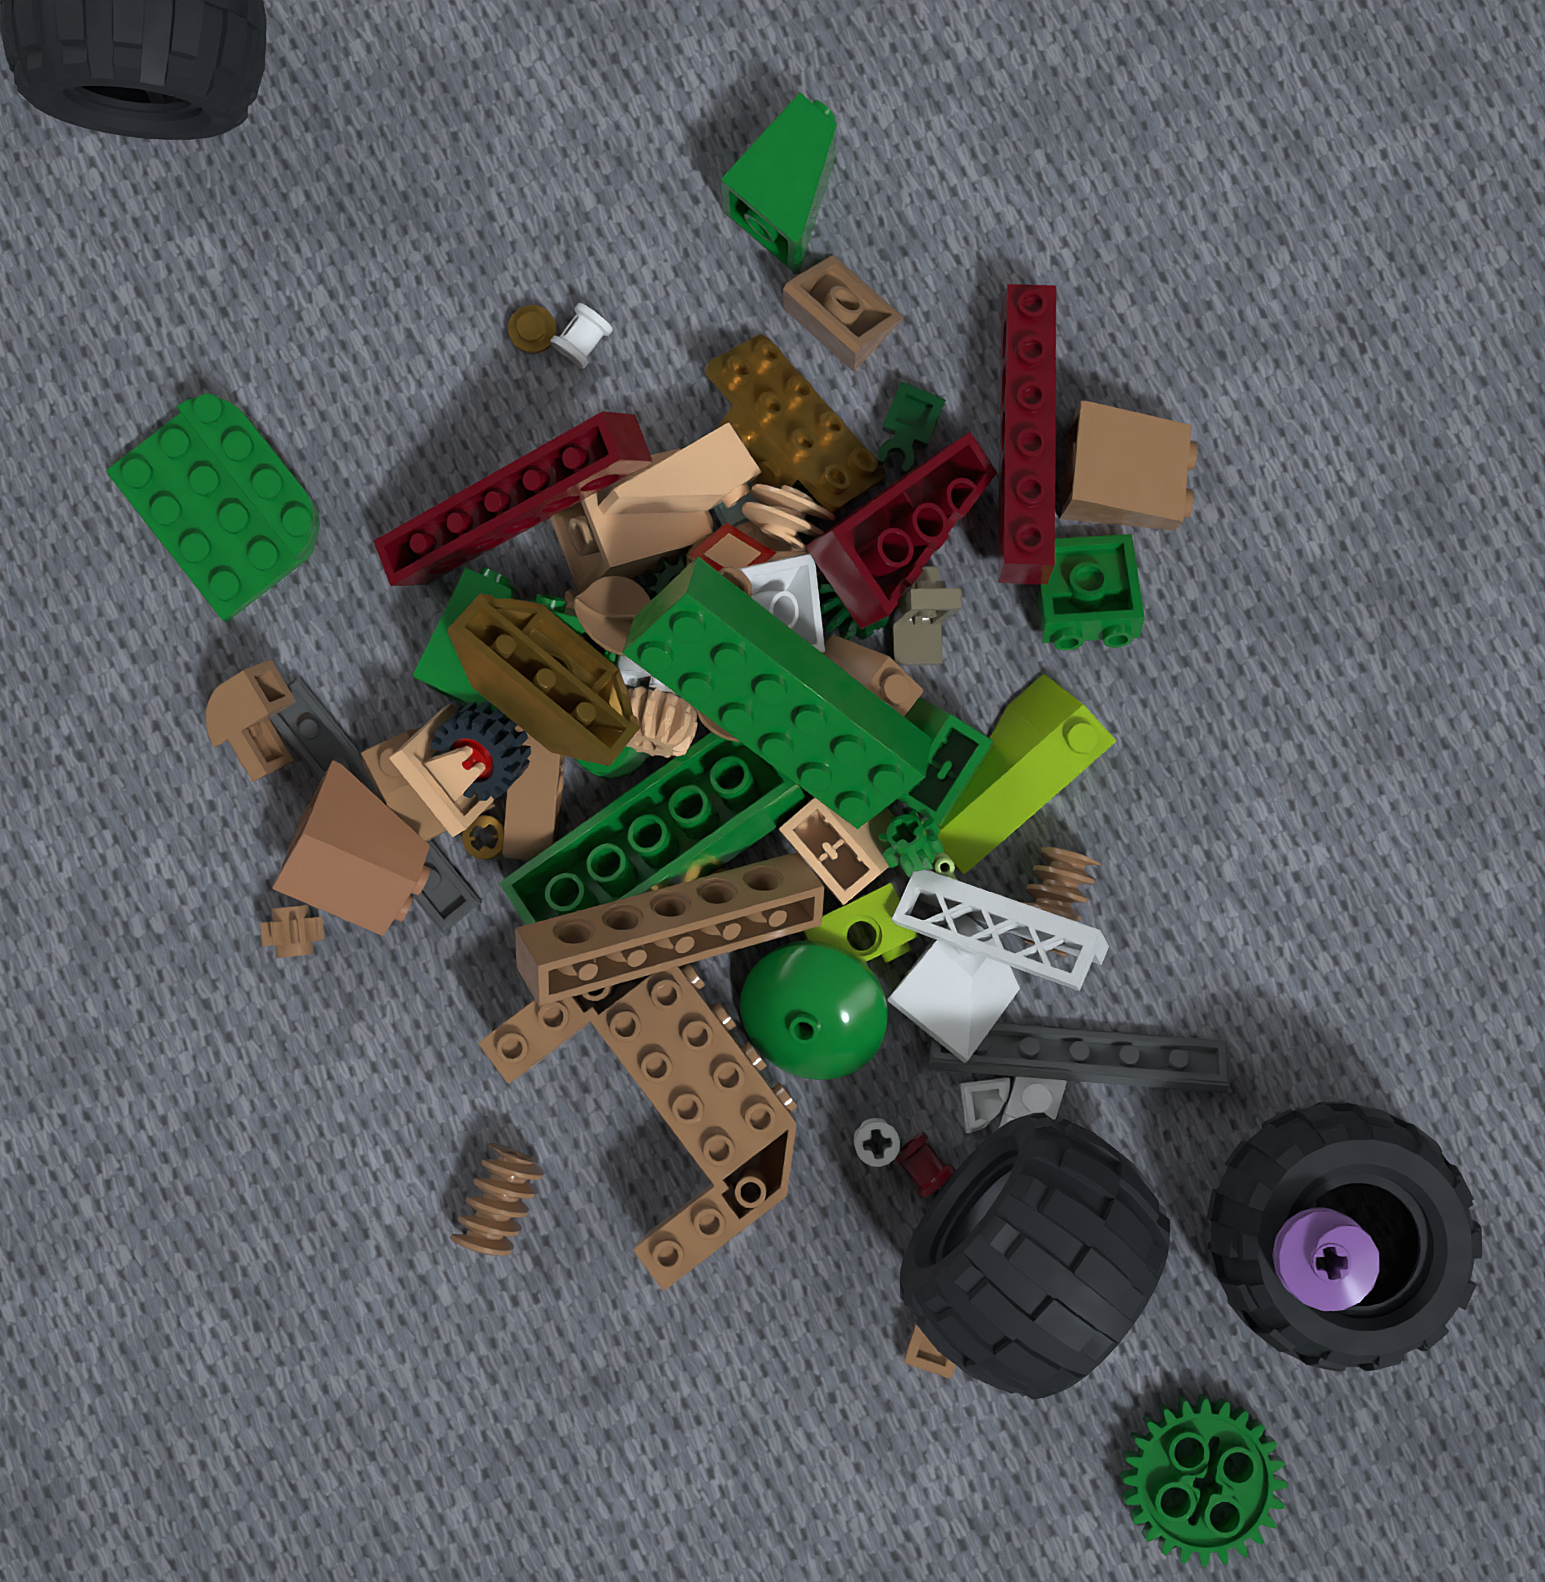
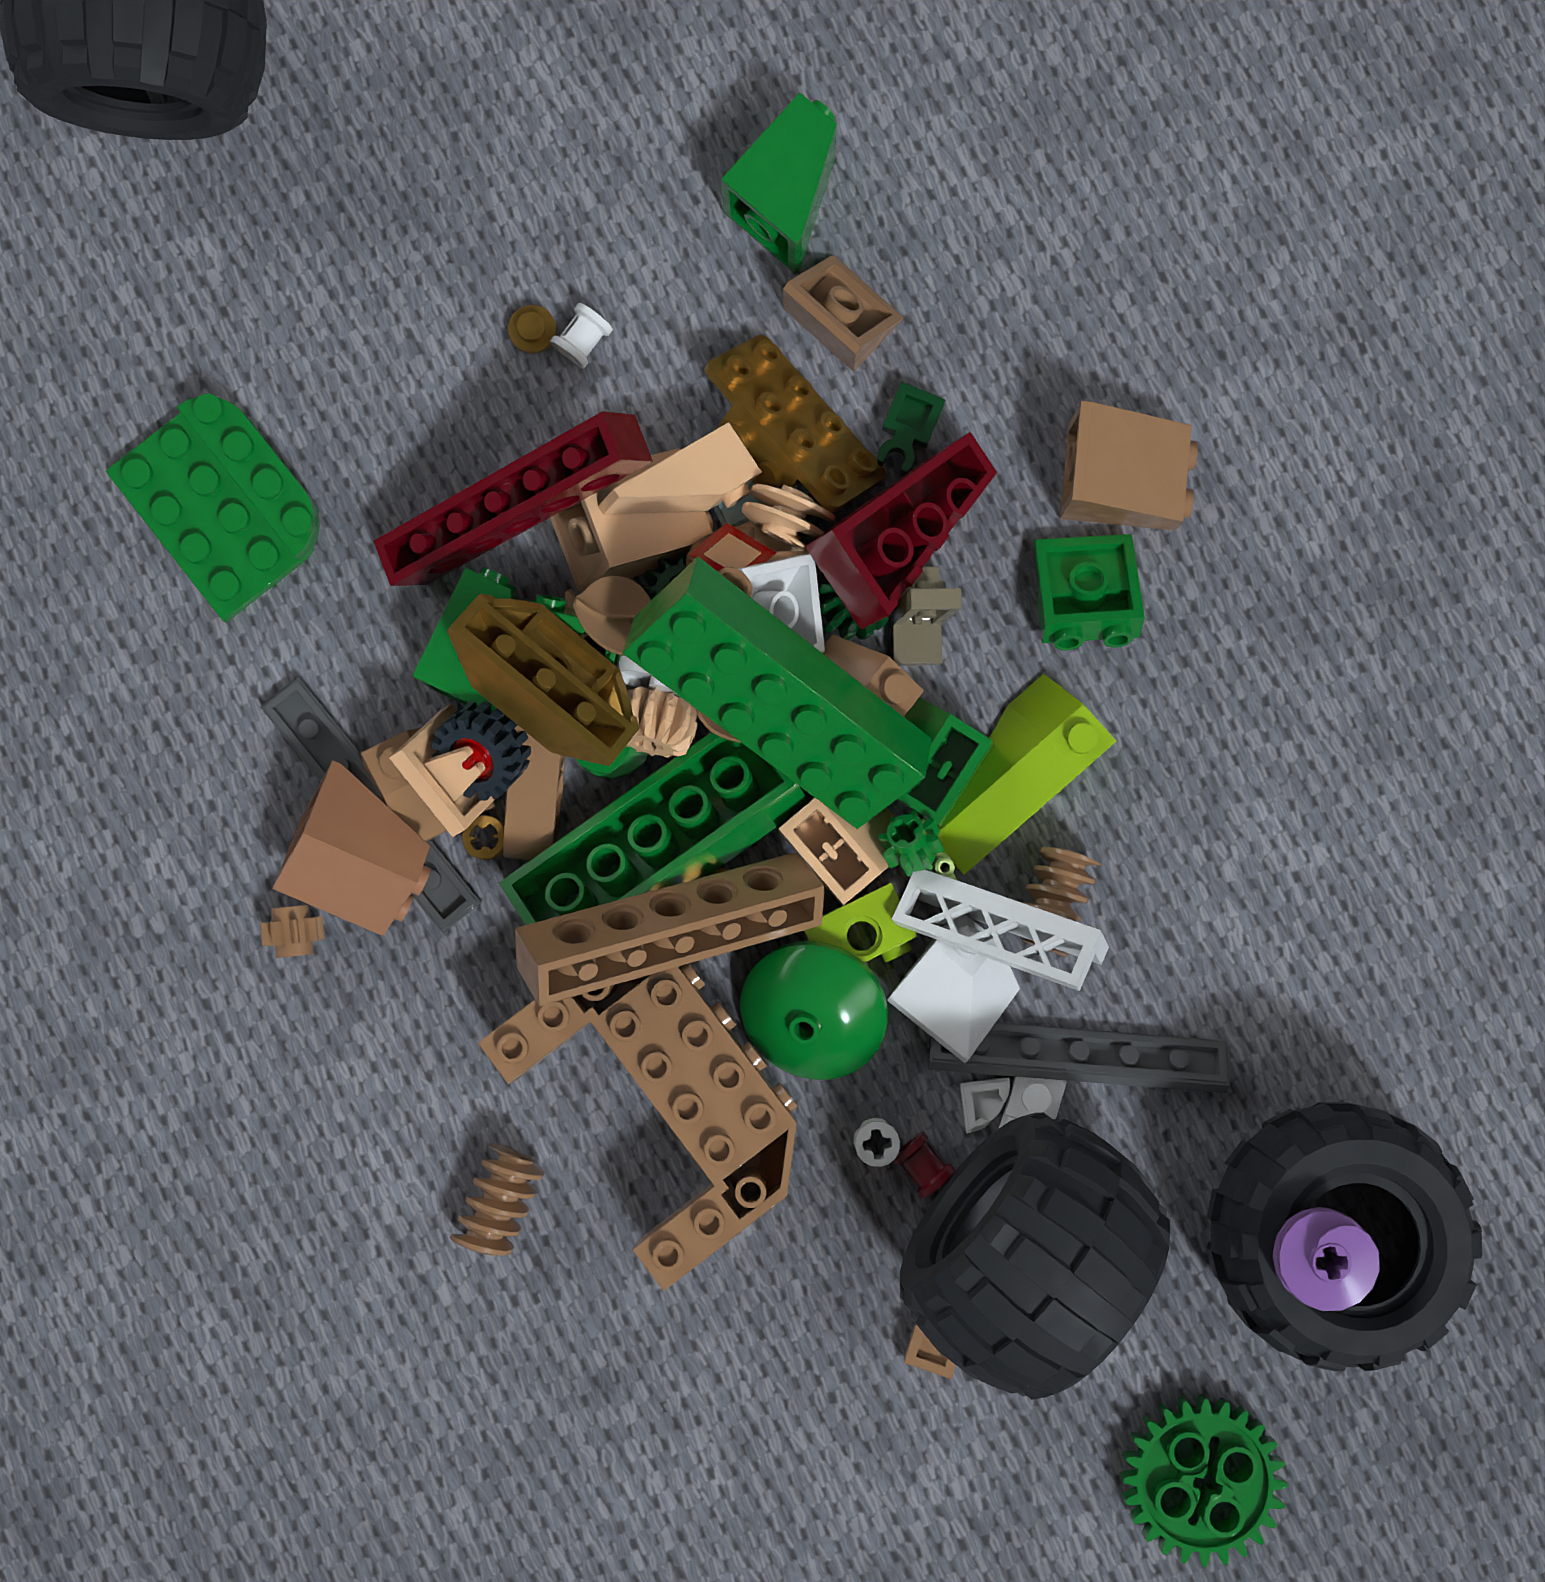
medium nougat brick [206,659,296,782] -> none
dark red brick [998,284,1056,585] -> none

